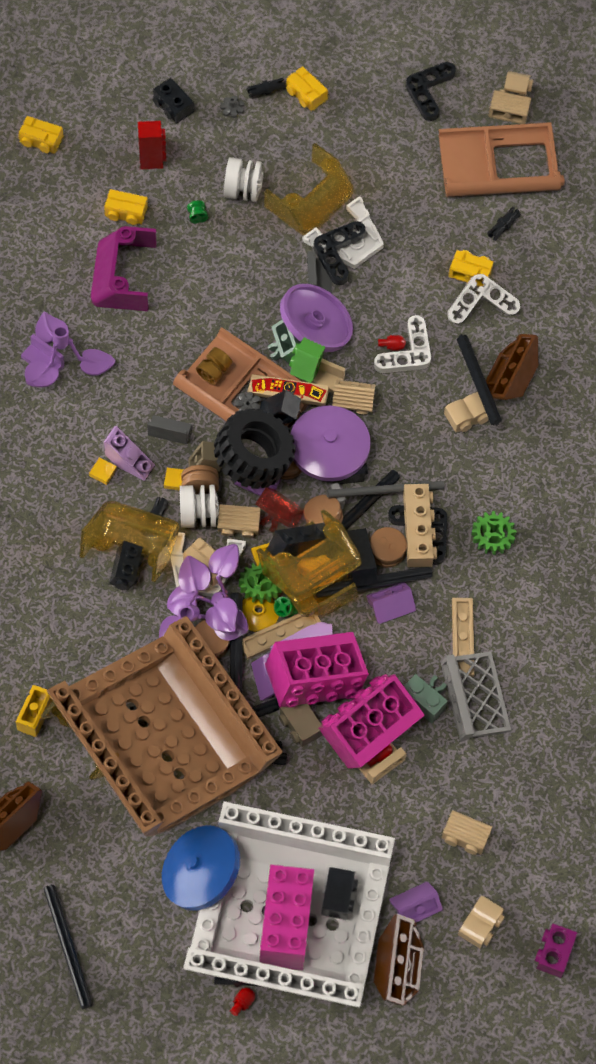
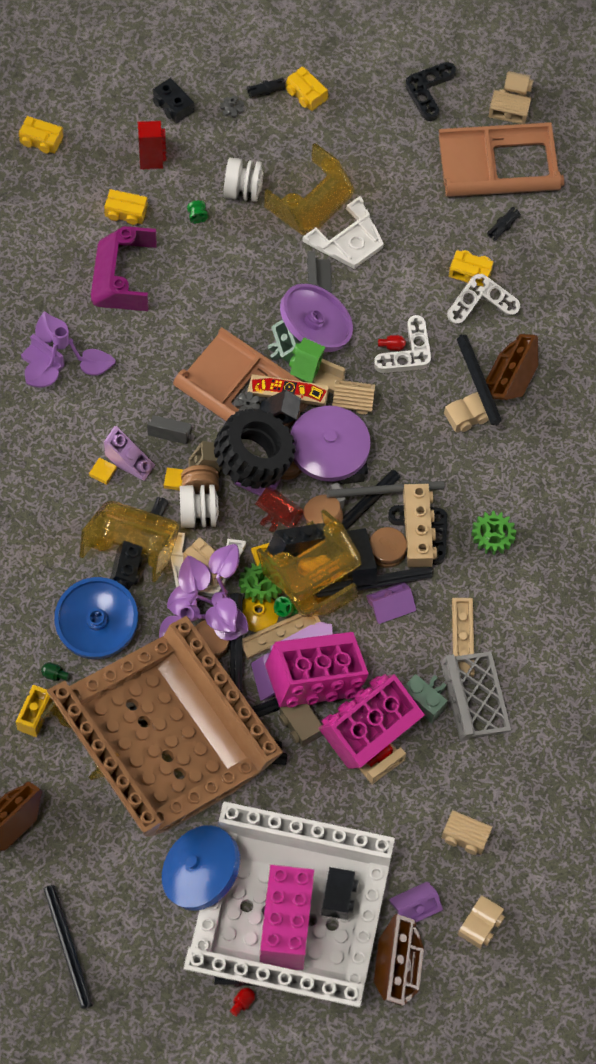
pearl gold wheel [196,347,233,385] -> none
tan brick [217,504,260,538] -> none
black beam [313,221,366,286] -> none
magenta brick [535,923,577,978] -> none
none -> dark green cylinder [41,662,70,681]
none -> blue dish [54,577,139,659]

